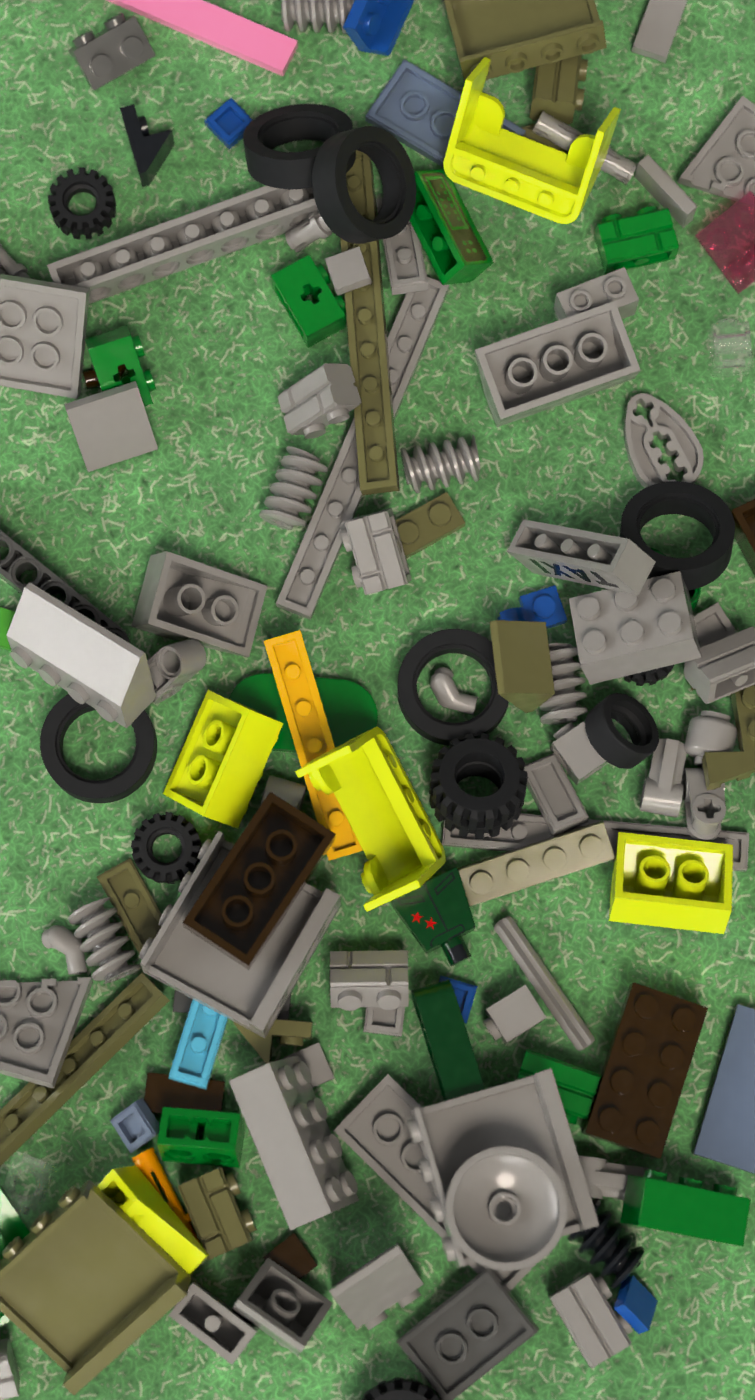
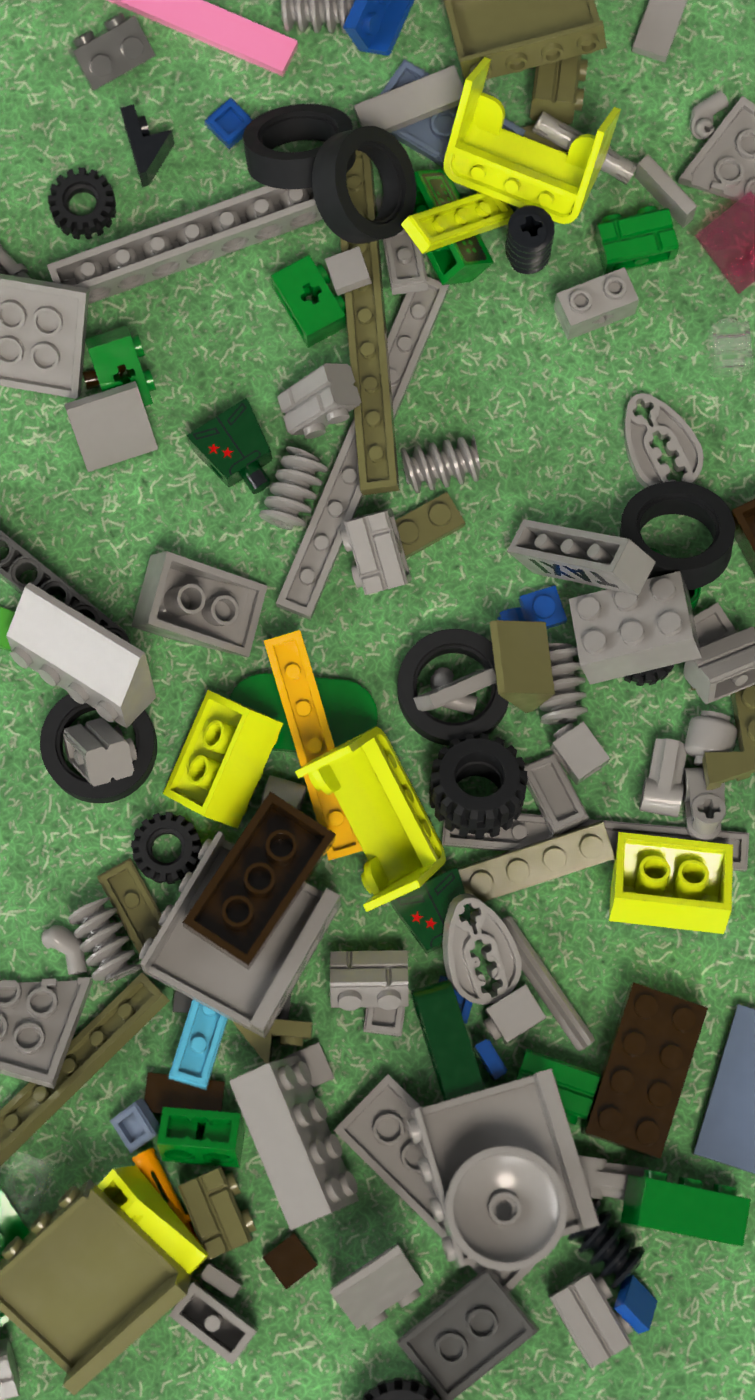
light grey piece [147,639,206,704] -> none
light grey slope [232,1258,333,1356] -> none
light grey pin [285,211,332,253] -> none
light grey slope [474,301,640,427] -> none
black tyre [585,693,659,769] -> none
none -> light grey brick [63,718,137,787]
none -> dark green torso [187,398,272,494]
none -> light grey tile [201,1262,243,1298]
none -> light grey tile [354,65,464,133]
none -> neon yellow tile [401,193,514,254]
none -> light grey tile [413,668,497,711]
none -> light grey piece [442,893,522,1005]
none -> blue tile [474,1039,507,1081]
none -> black piece [505,206,555,274]
none -> light grey arm [690,90,729,140]

